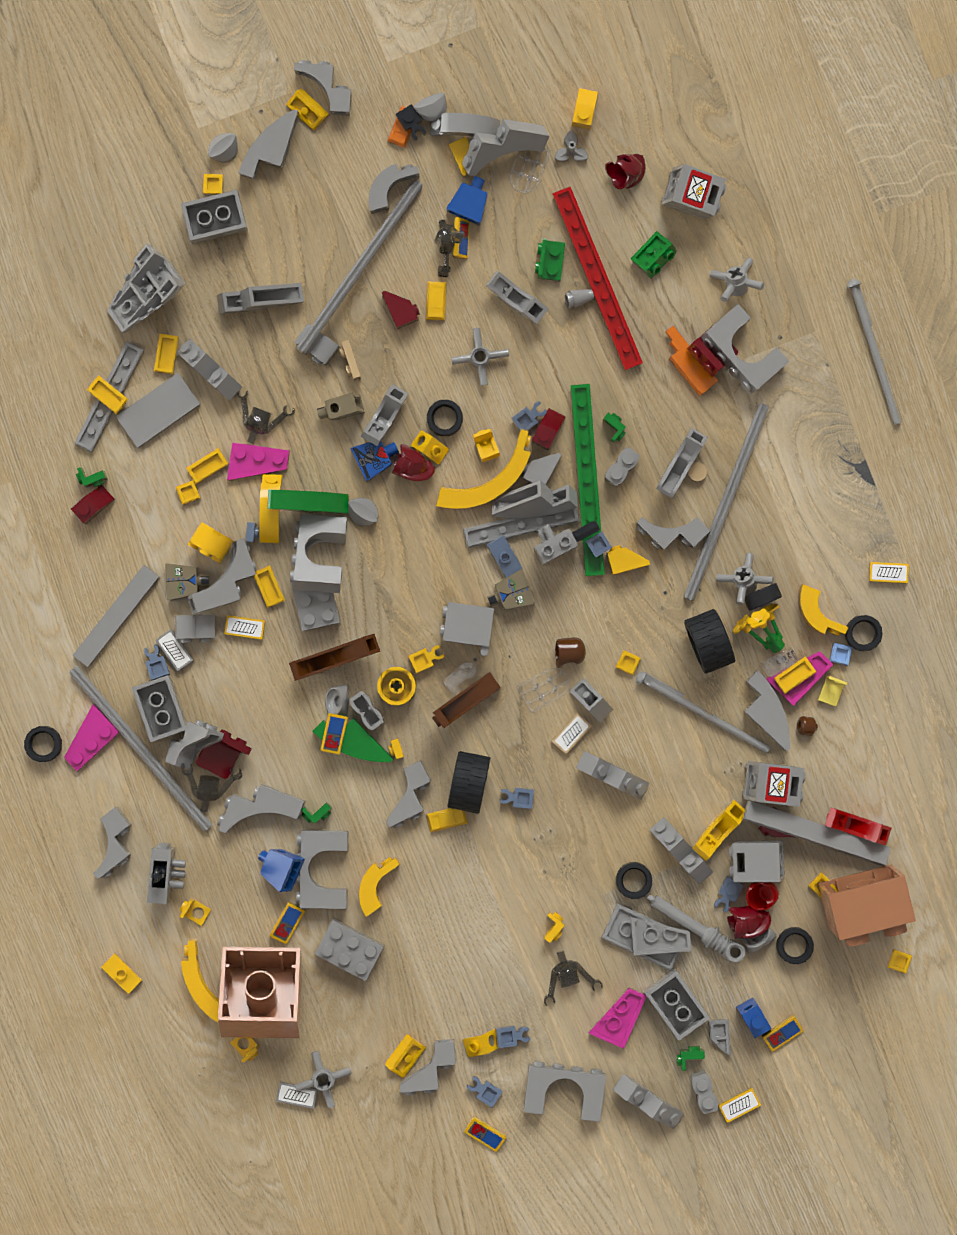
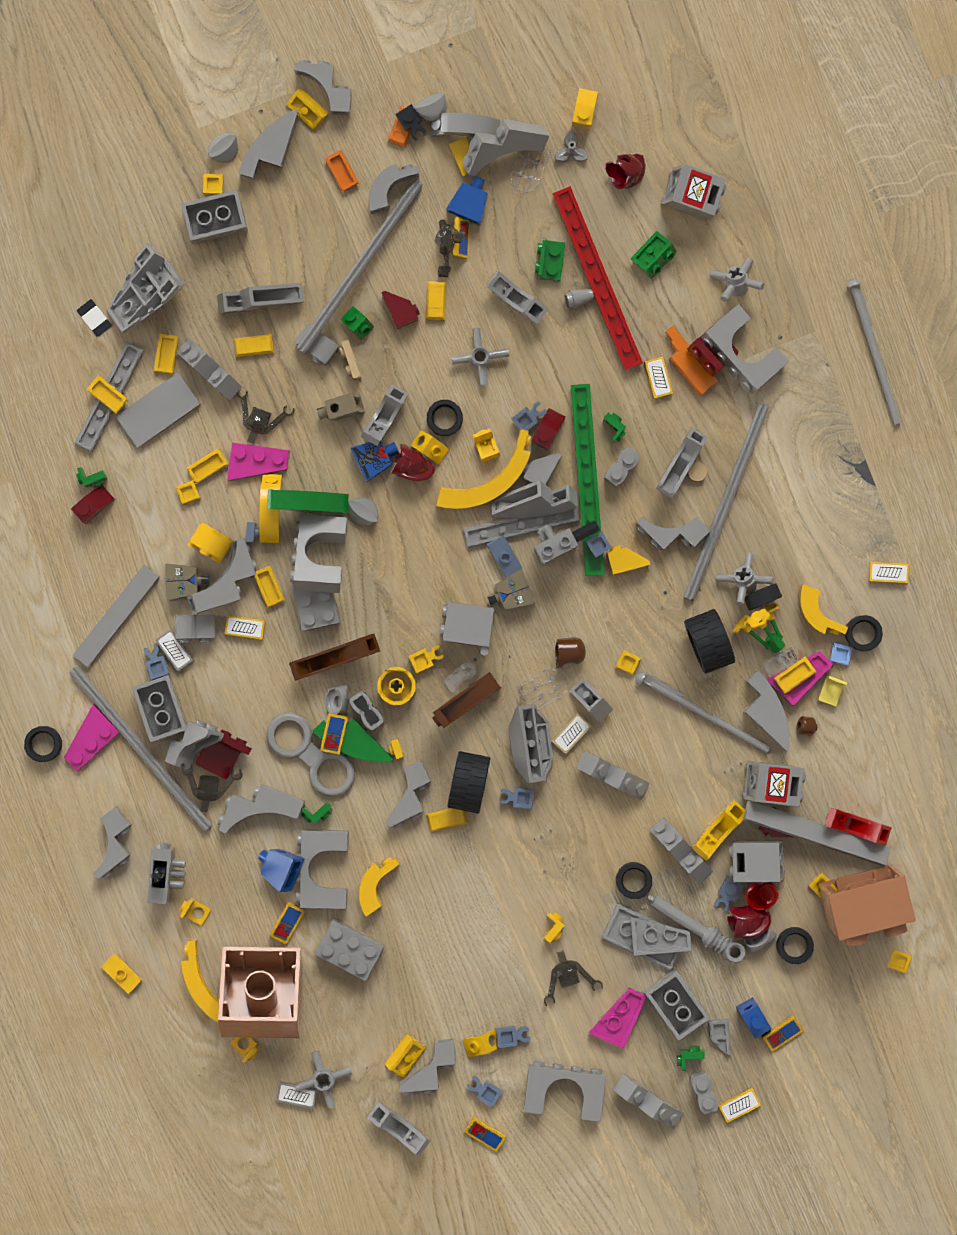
none -> sticker [77,299,112,337]
none -> yellow tile [234,334,274,358]
none -> light grey bar [266,712,355,797]
none -> orange tile [325,150,359,192]
none -> green bracket [340,306,374,340]
none -> light grey arch [367,1102,430,1157]
none -> light grey wedge [509,704,554,783]
none -> tile [644,357,673,399]

